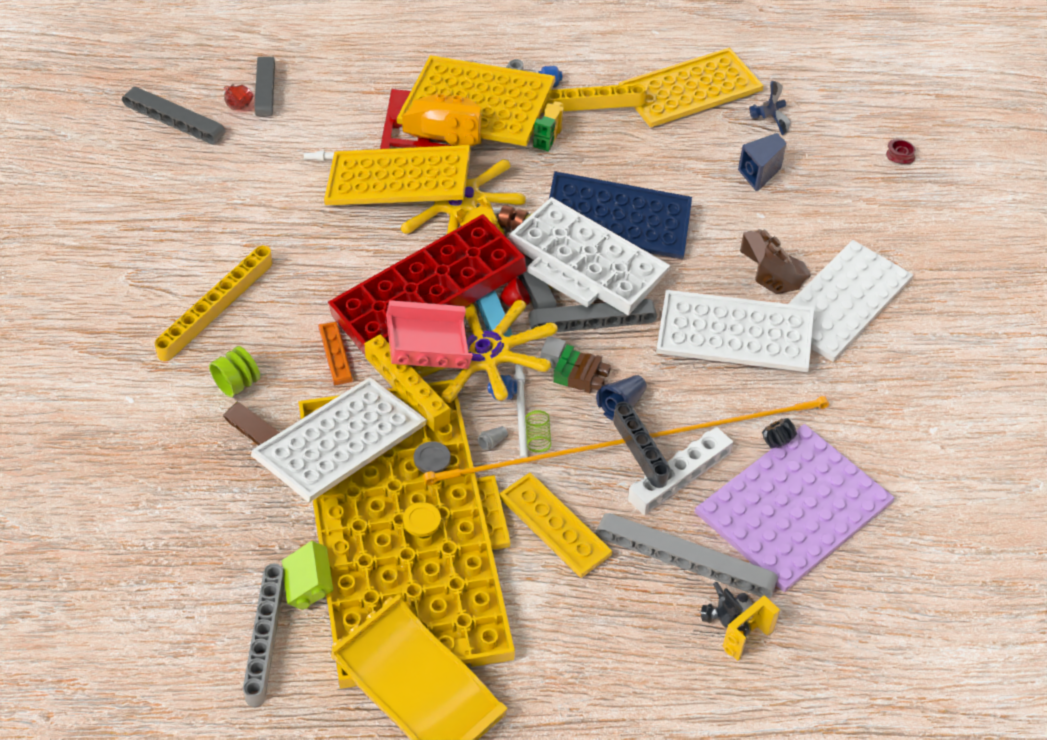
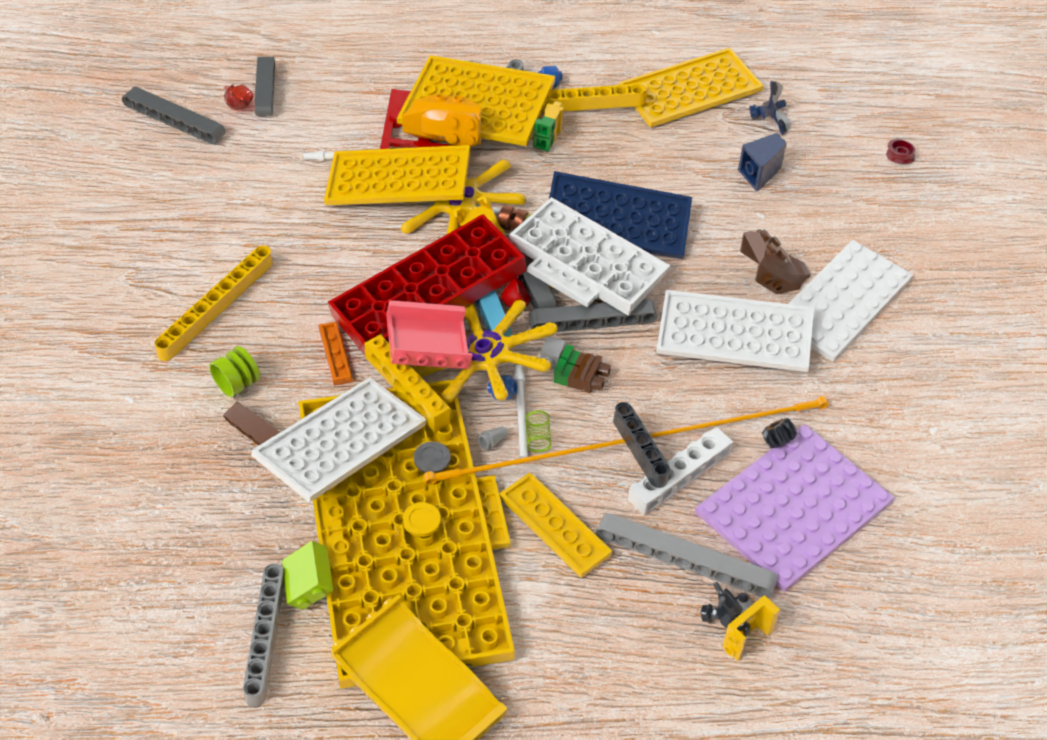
dark blue cone [596,375,647,421] -> none

